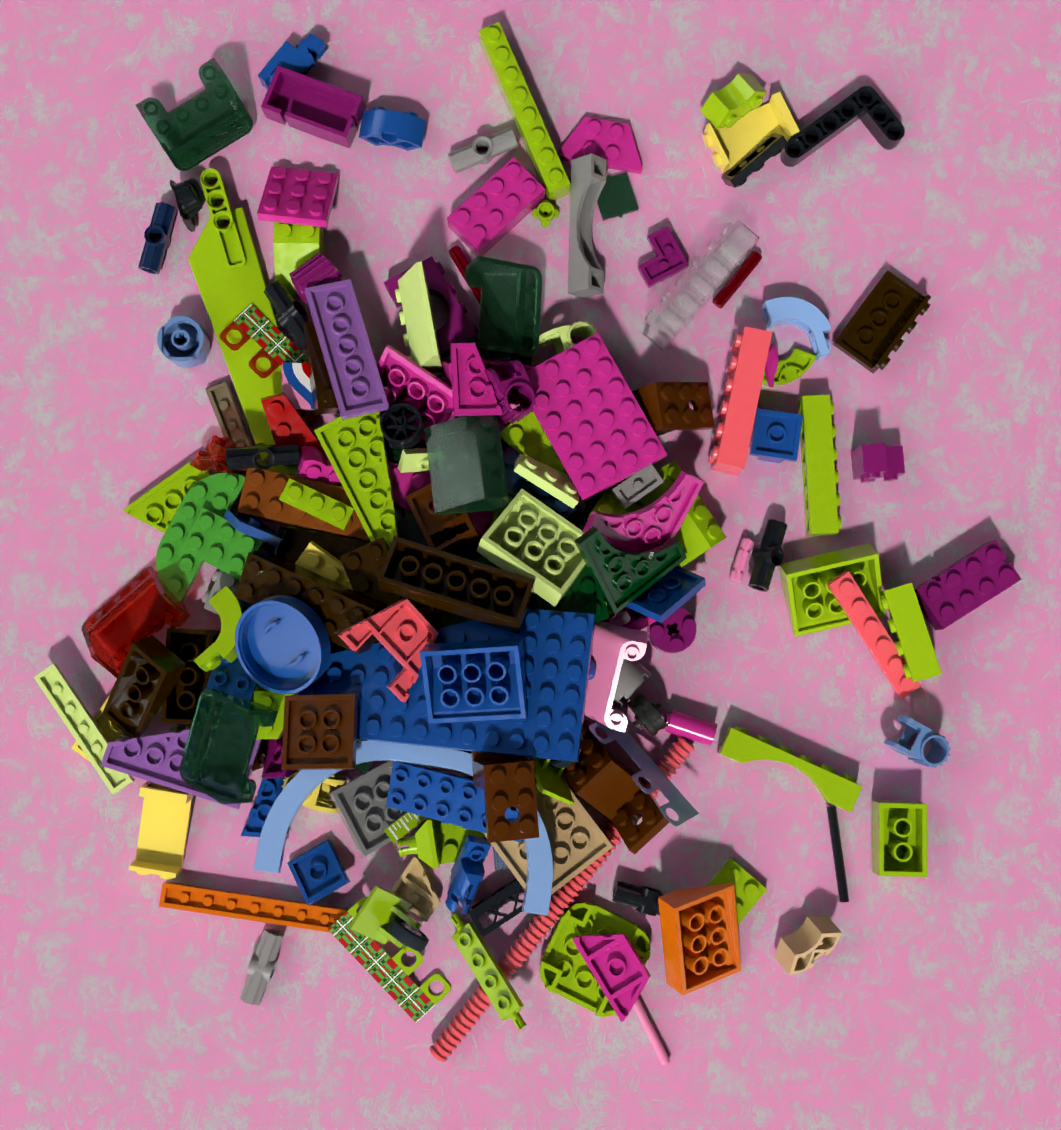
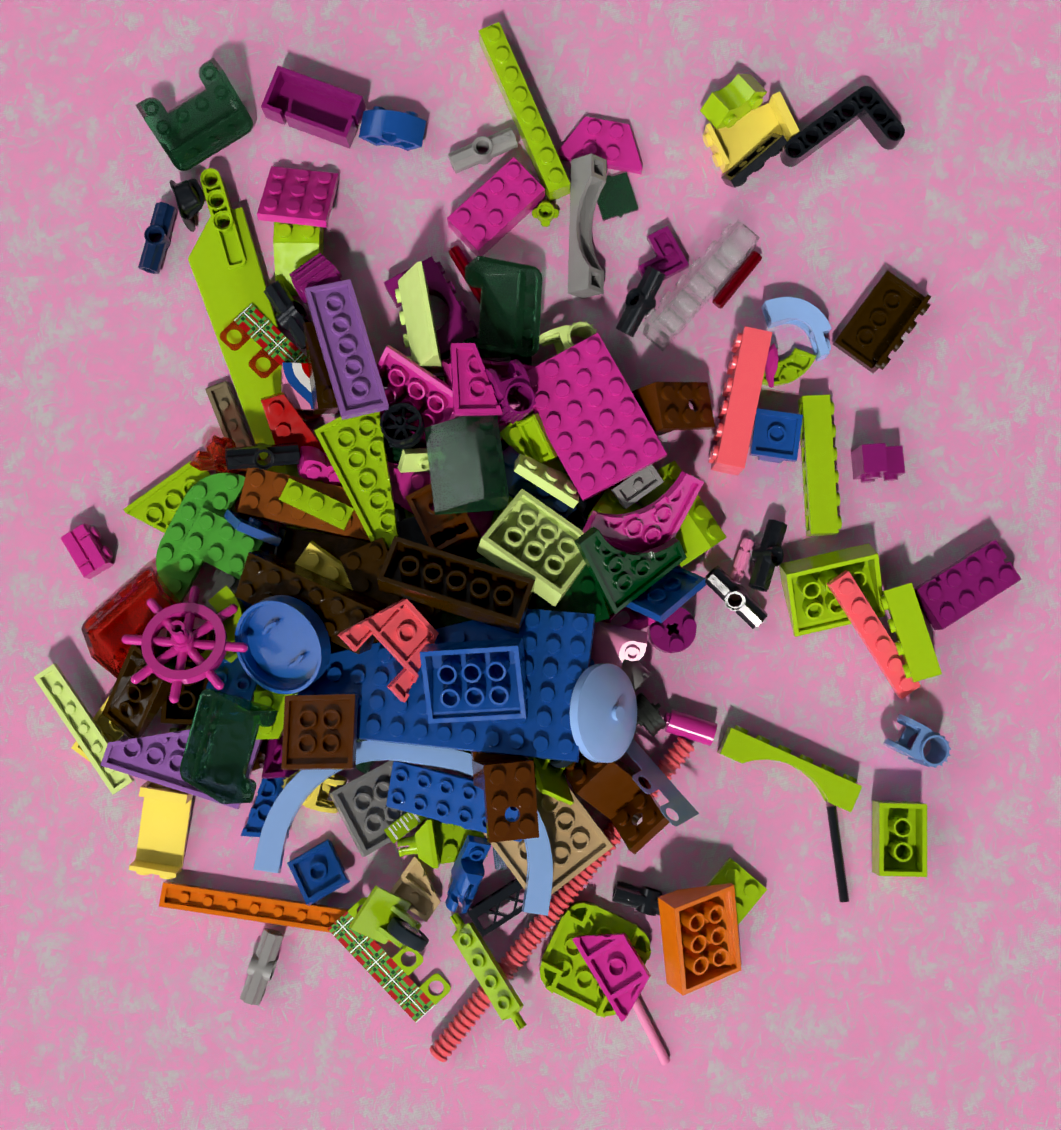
medium blue brick [157,316,210,368] -> none
blue plate [258,33,327,89] -> none
tan brick [774,915,842,975] -> none
none -> dark pink brick [61,523,114,579]
none -> dark pink piece [122,586,248,703]
none -> lime tile [516,413,558,464]
none -> light blue dish [570,663,637,763]
none -> black piece [616,266,666,337]
none -> black piece [705,566,768,629]

